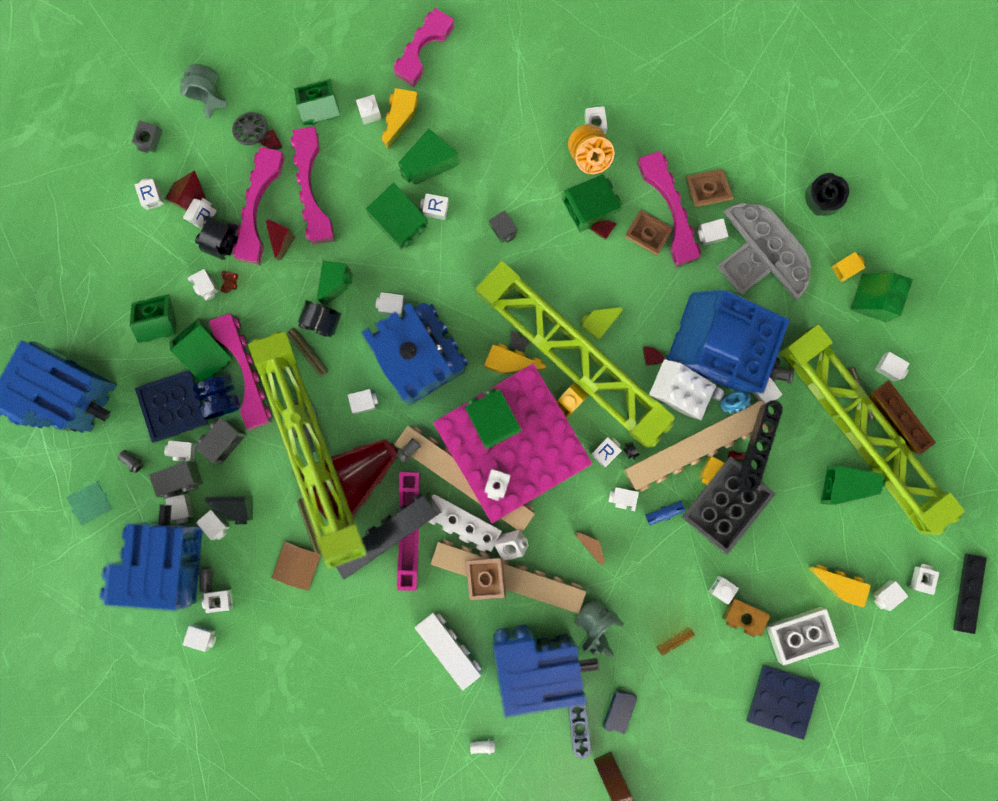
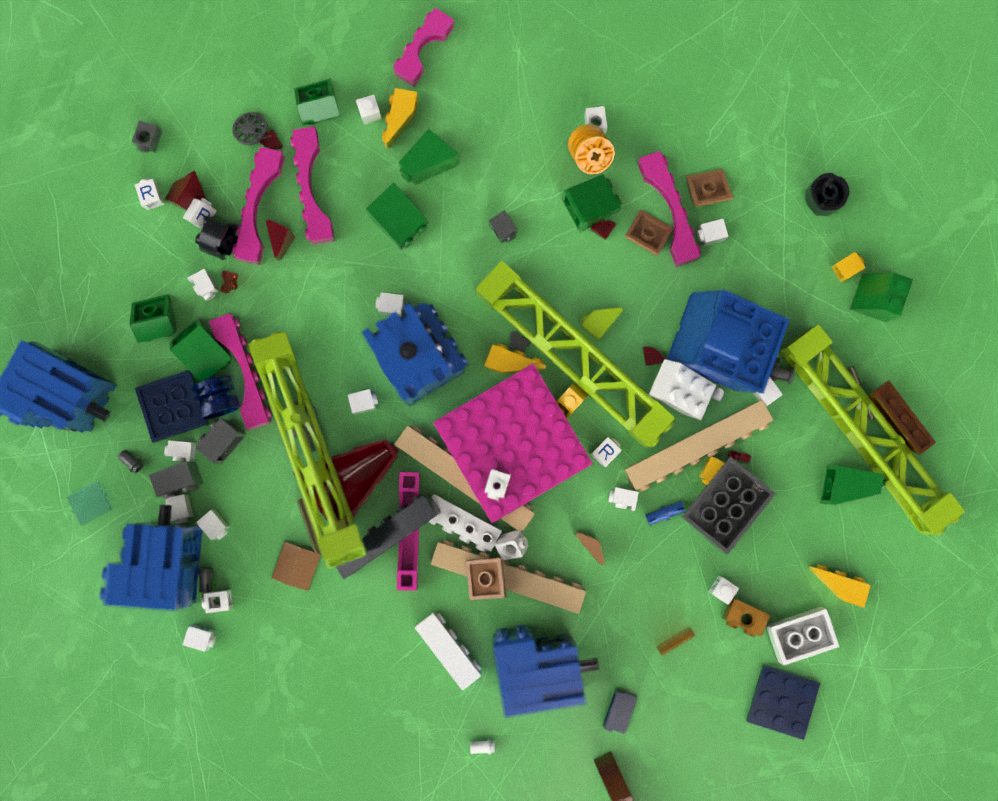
sand green piece [180,64,227,119] -> none
black slope [205,497,253,524] -> none
olive axle [287,328,328,376] -> none
black brick [298,300,342,337] -> none
green slope [317,260,353,305] -> none
dark grey pin [397,438,421,463] -> none
white brick [420,194,449,220] -> none
green slope [465,388,522,449] -> none
sand blue beam [568,704,591,759] -> none
sand green piece [575,601,624,657] -> none
black plate [623,442,640,460] -> none
light grey plate [717,203,811,301] -> none
medium azure gear [720,391,751,414] -> none
black beam [737,400,783,493] -> none
white brick [872,580,908,611] -> none
white brick [875,352,910,381] -> none
white brick [909,564,939,595] -> none
black plate [953,554,987,634] -> none

